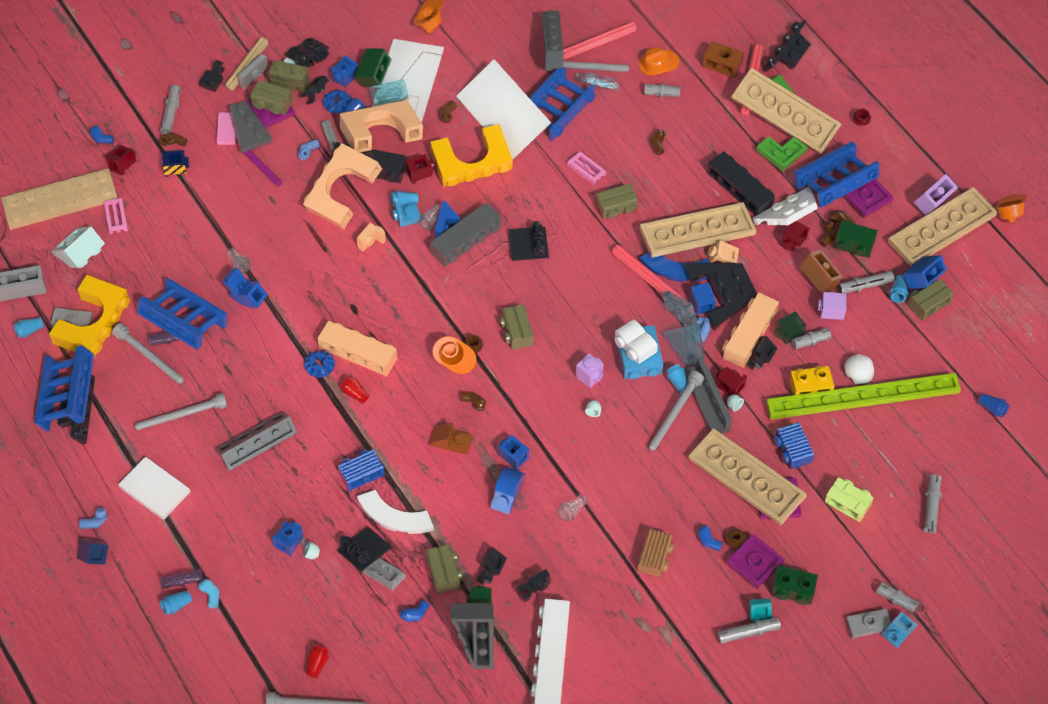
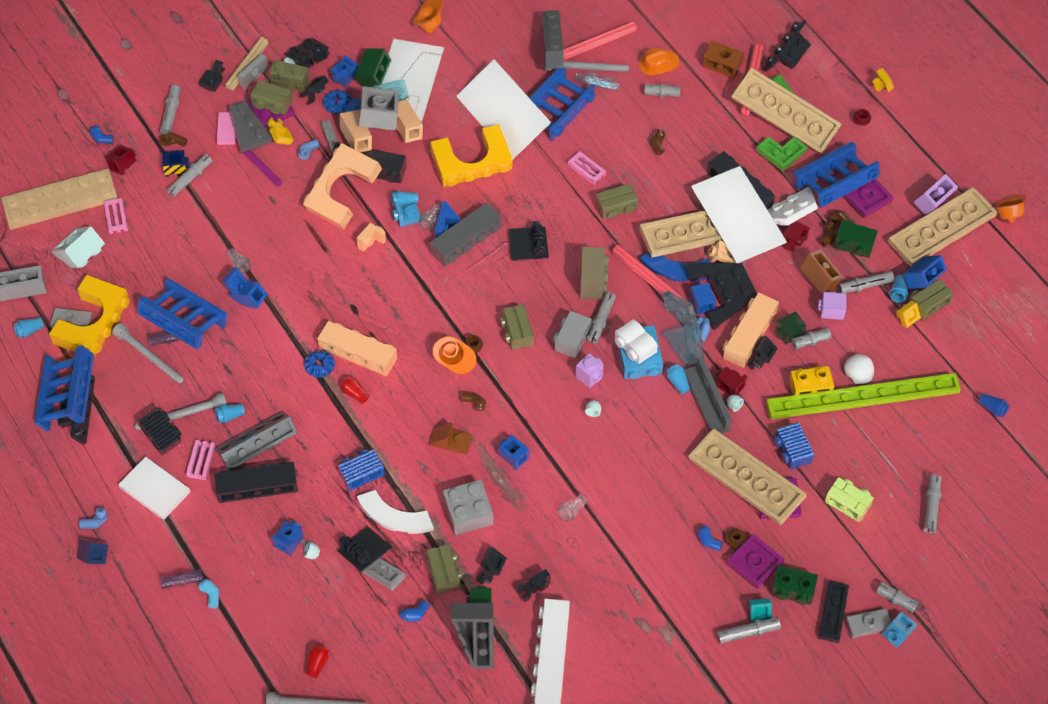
dark azure cone [160,590,192,615] -> none
dark red brick [405,154,435,184] -> none
reddish brown arm [440,100,457,123] -> none
blue brick [490,467,526,514] -> none
medium nougat brick [637,529,675,578] -> none
light grey piece [649,371,705,451] -> none
none -> black brick [138,408,182,456]
none -> light grey pin [166,154,213,198]
none -> bright pink tile [186,440,216,480]
none -> black brick [214,461,298,503]
none -> dark azure cone [215,404,245,424]
none -> yellow plate [267,117,294,145]
none -> light grey brick [359,87,399,130]
none -> light grey brick [443,480,493,535]
none -> light grey brick [553,311,591,358]
none -> dark tan brick [580,247,609,300]
none -> light grey pin [587,292,616,343]
none -> white sticker [691,166,787,263]
none -> black tile [818,581,849,643]
none -> yellow tile [872,68,894,92]
none -> yellow tile [895,301,921,328]

